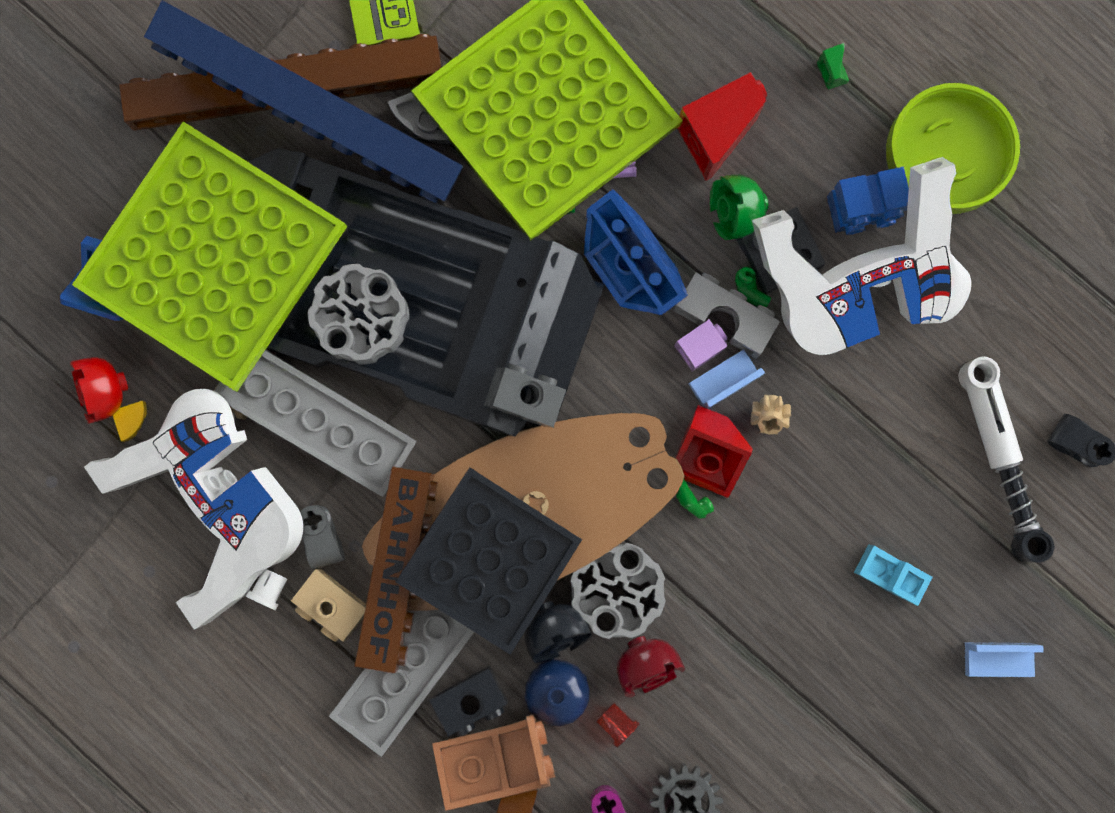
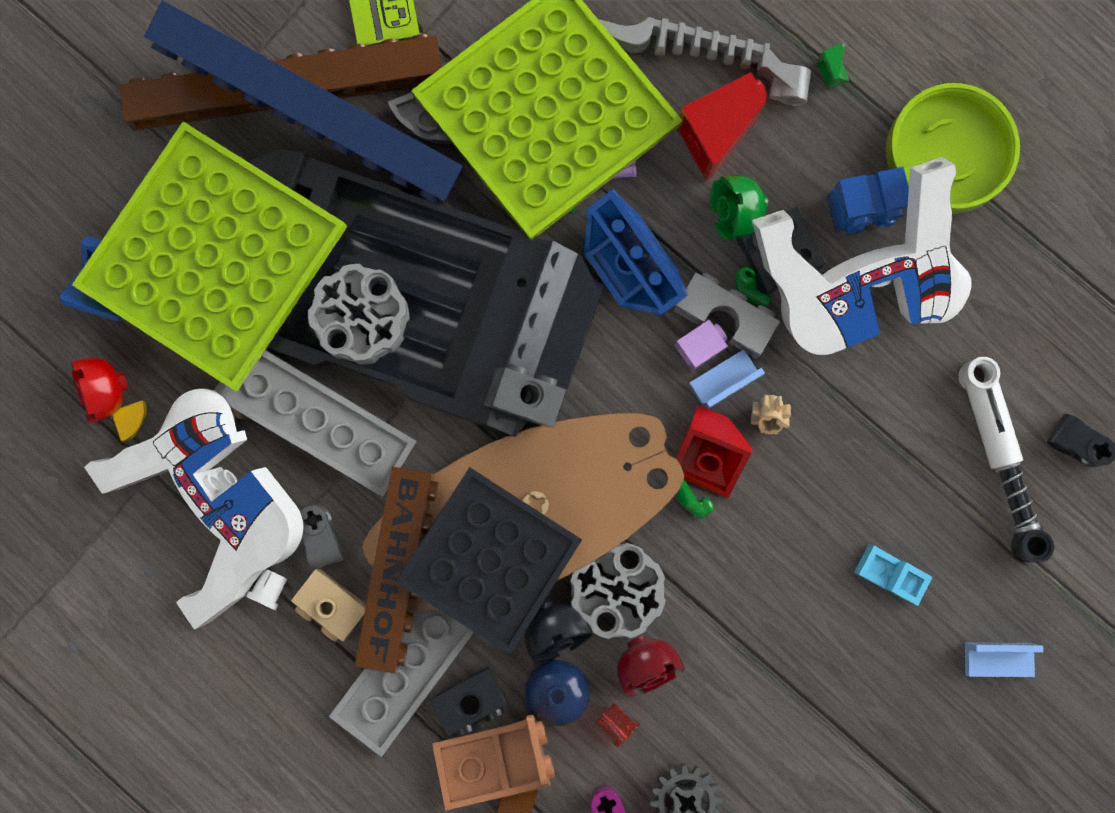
none -> light grey piece [599,17,811,106]

